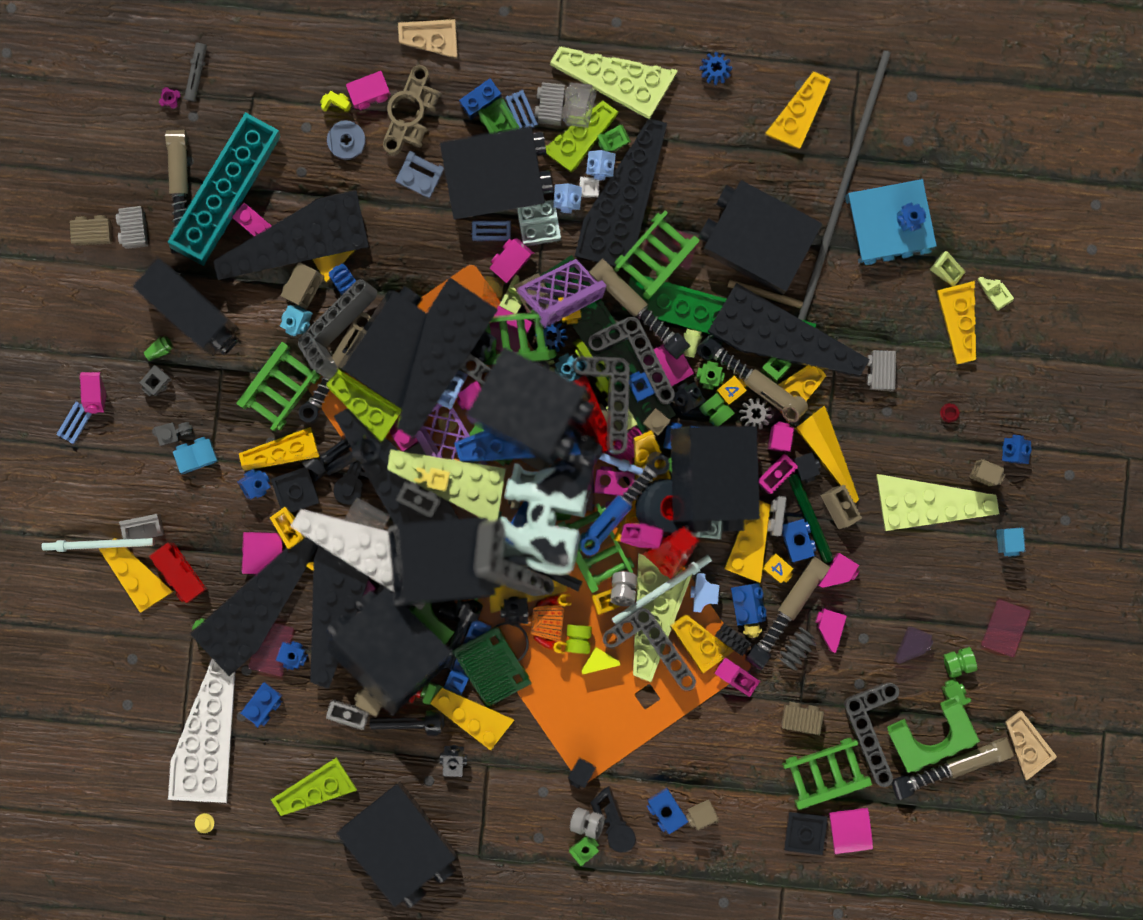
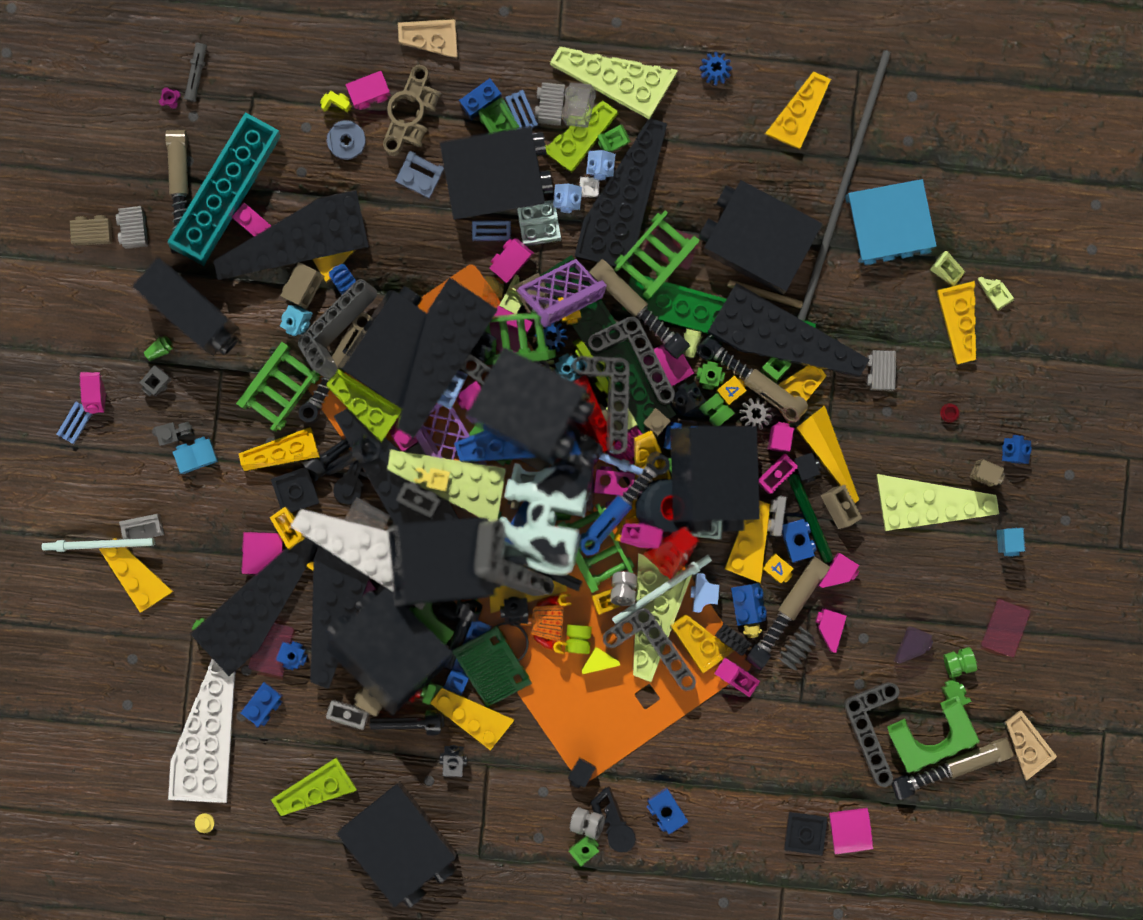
red wedge [149,543,208,603] -> none
blue brick [237,469,270,499] -> none
light yellow plate [438,413,457,432] -> none
blue brick [629,371,655,402] -> none
dark tan brick [686,800,718,830] -> none
dark tan brick [781,702,824,735] -> none
bright green fence [782,738,872,810] -> none
blue brick [897,203,926,232] -> none

